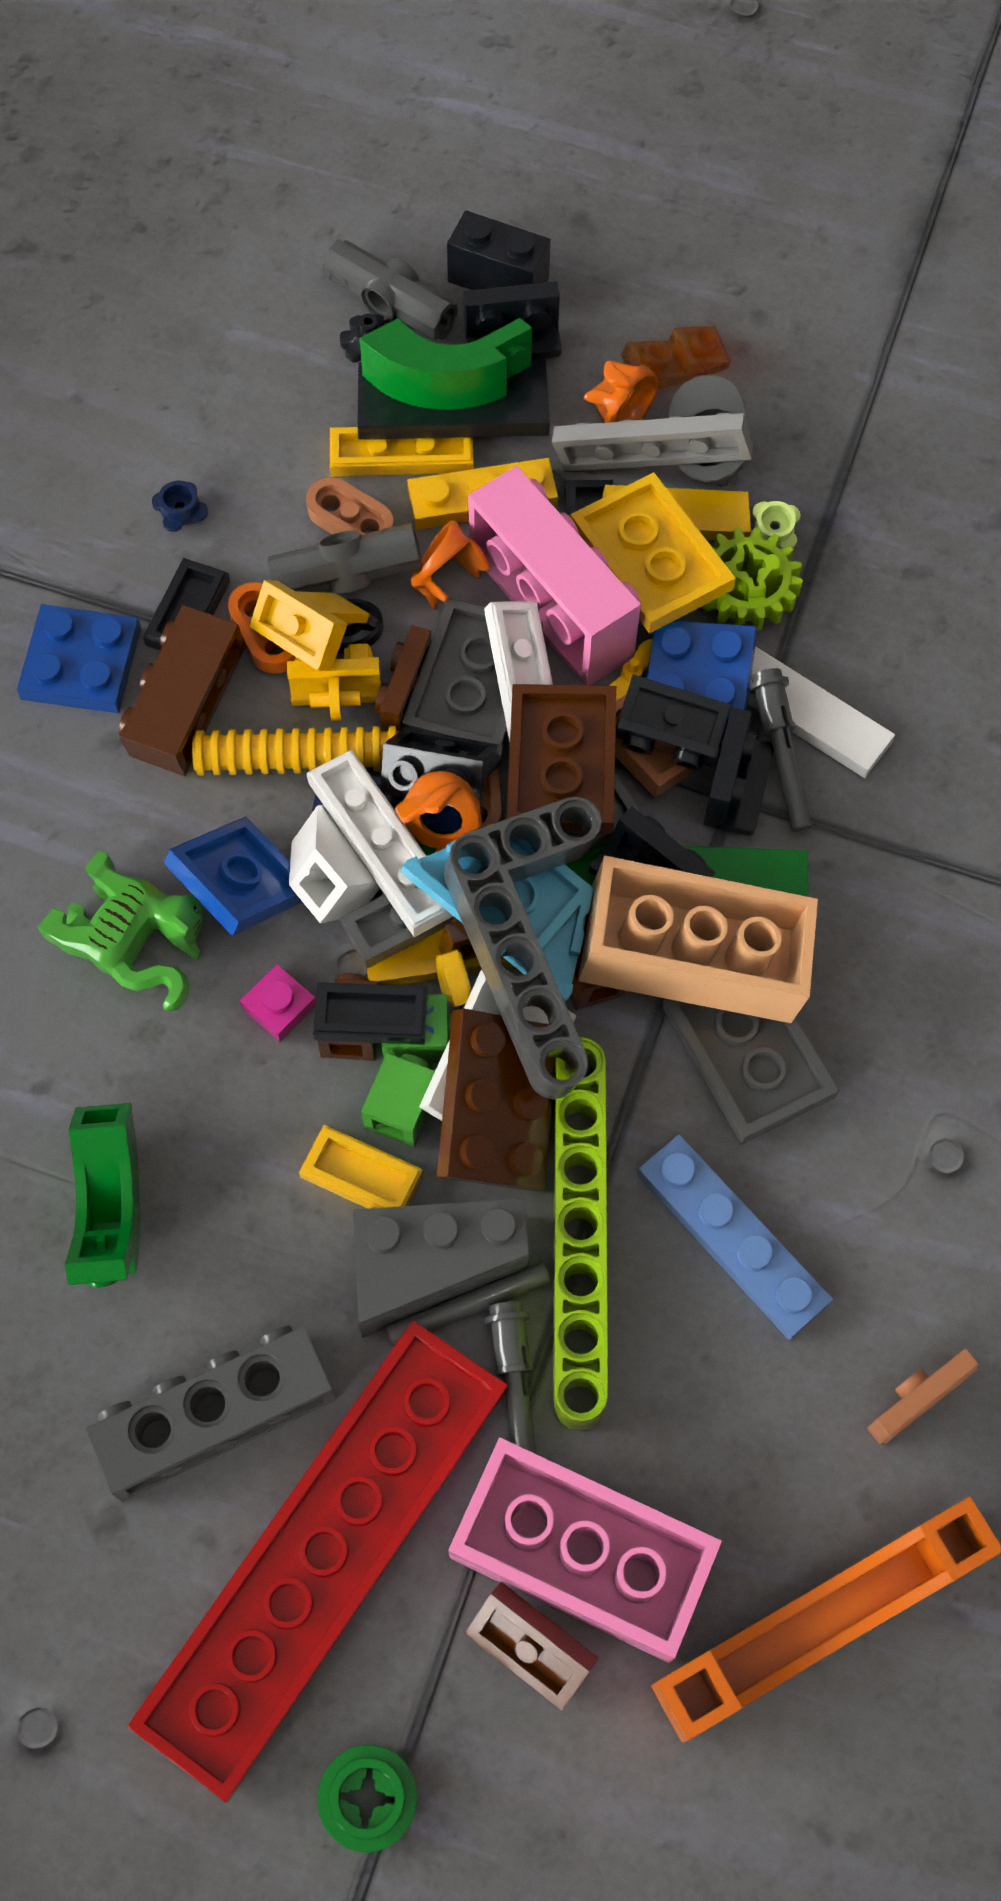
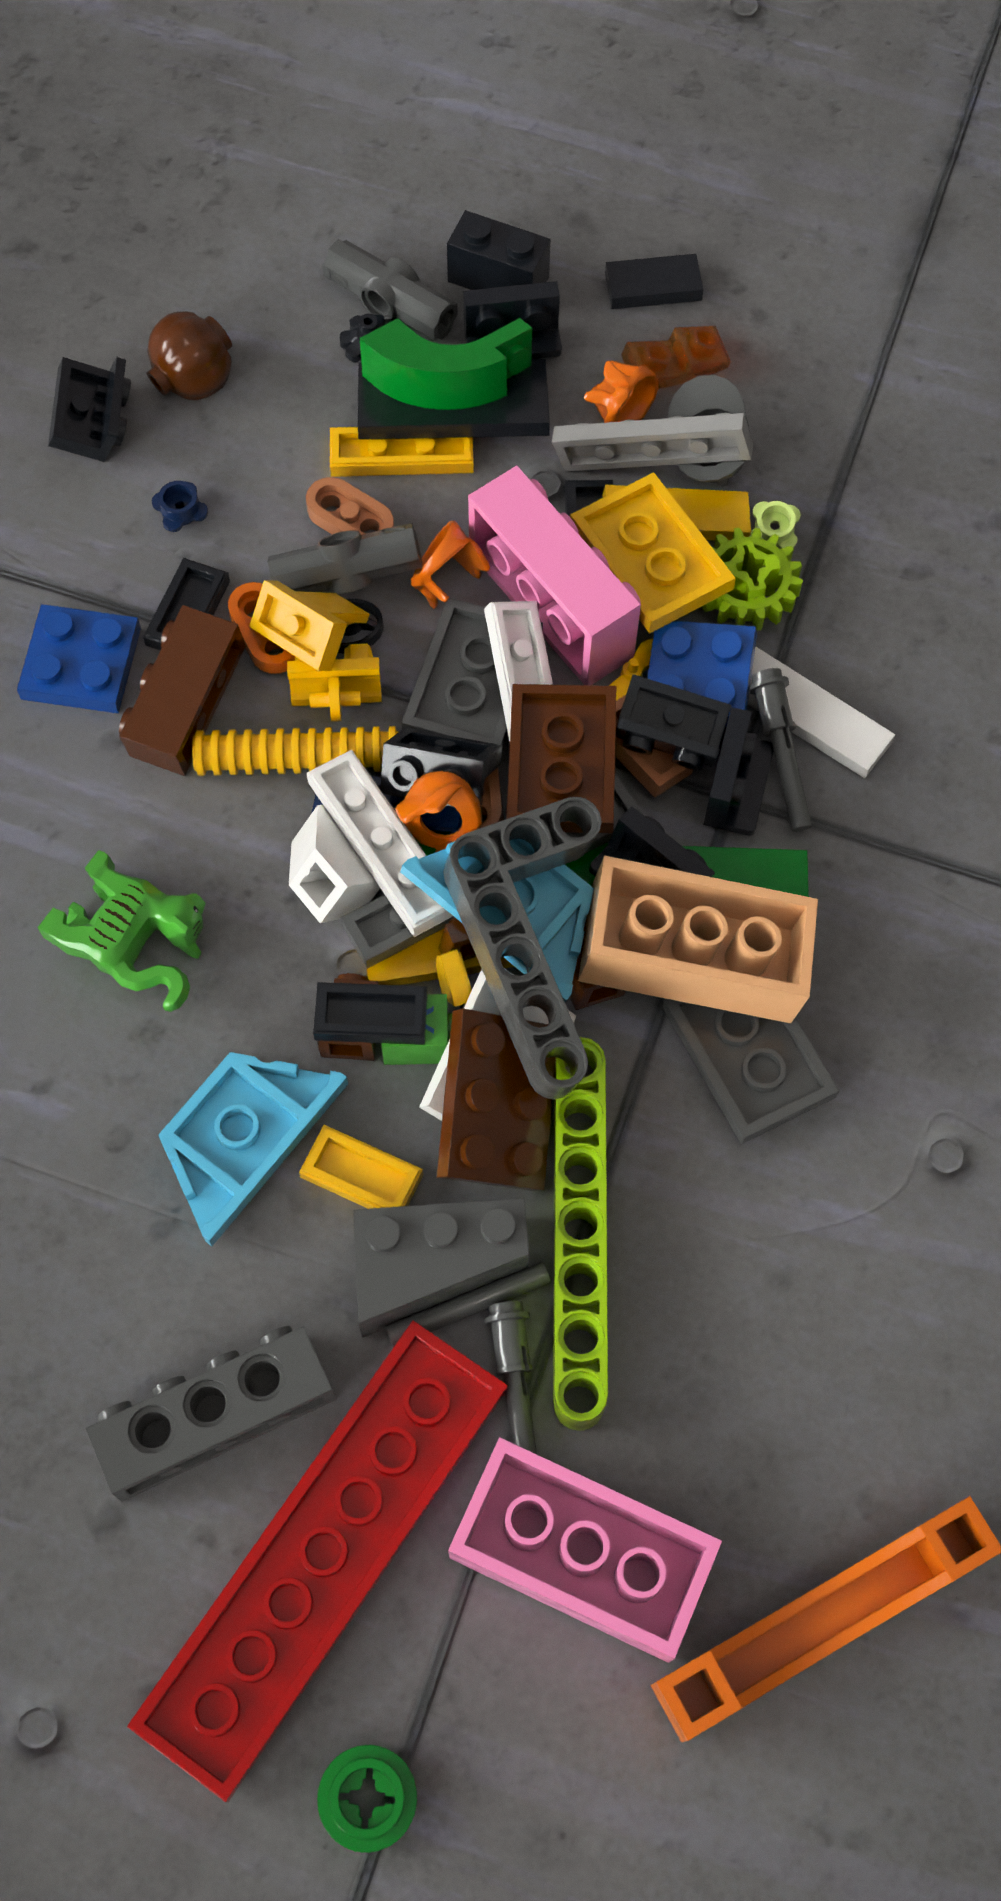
green arch [65,1103,140,1288] -> none
blue plate [164,816,302,936] -> none
dark pink plate [239,964,316,1042] -> none
bright green brick [361,1053,435,1148] -> none
reddish brown plate [374,625,431,732] -> none
yellow plate [407,458,558,530] -> none
plate [464,1581,599,1711] -> none
medium blue plate [637,1134,833,1341] -> none
nougat plate [867,1348,979,1445] -> none
none -> black bracket [48,357,131,462]
none -> reddish brown plant [147,311,232,400]
none -> medium azure wing [158,1052,348,1246]
none -> black tile [605,254,704,309]

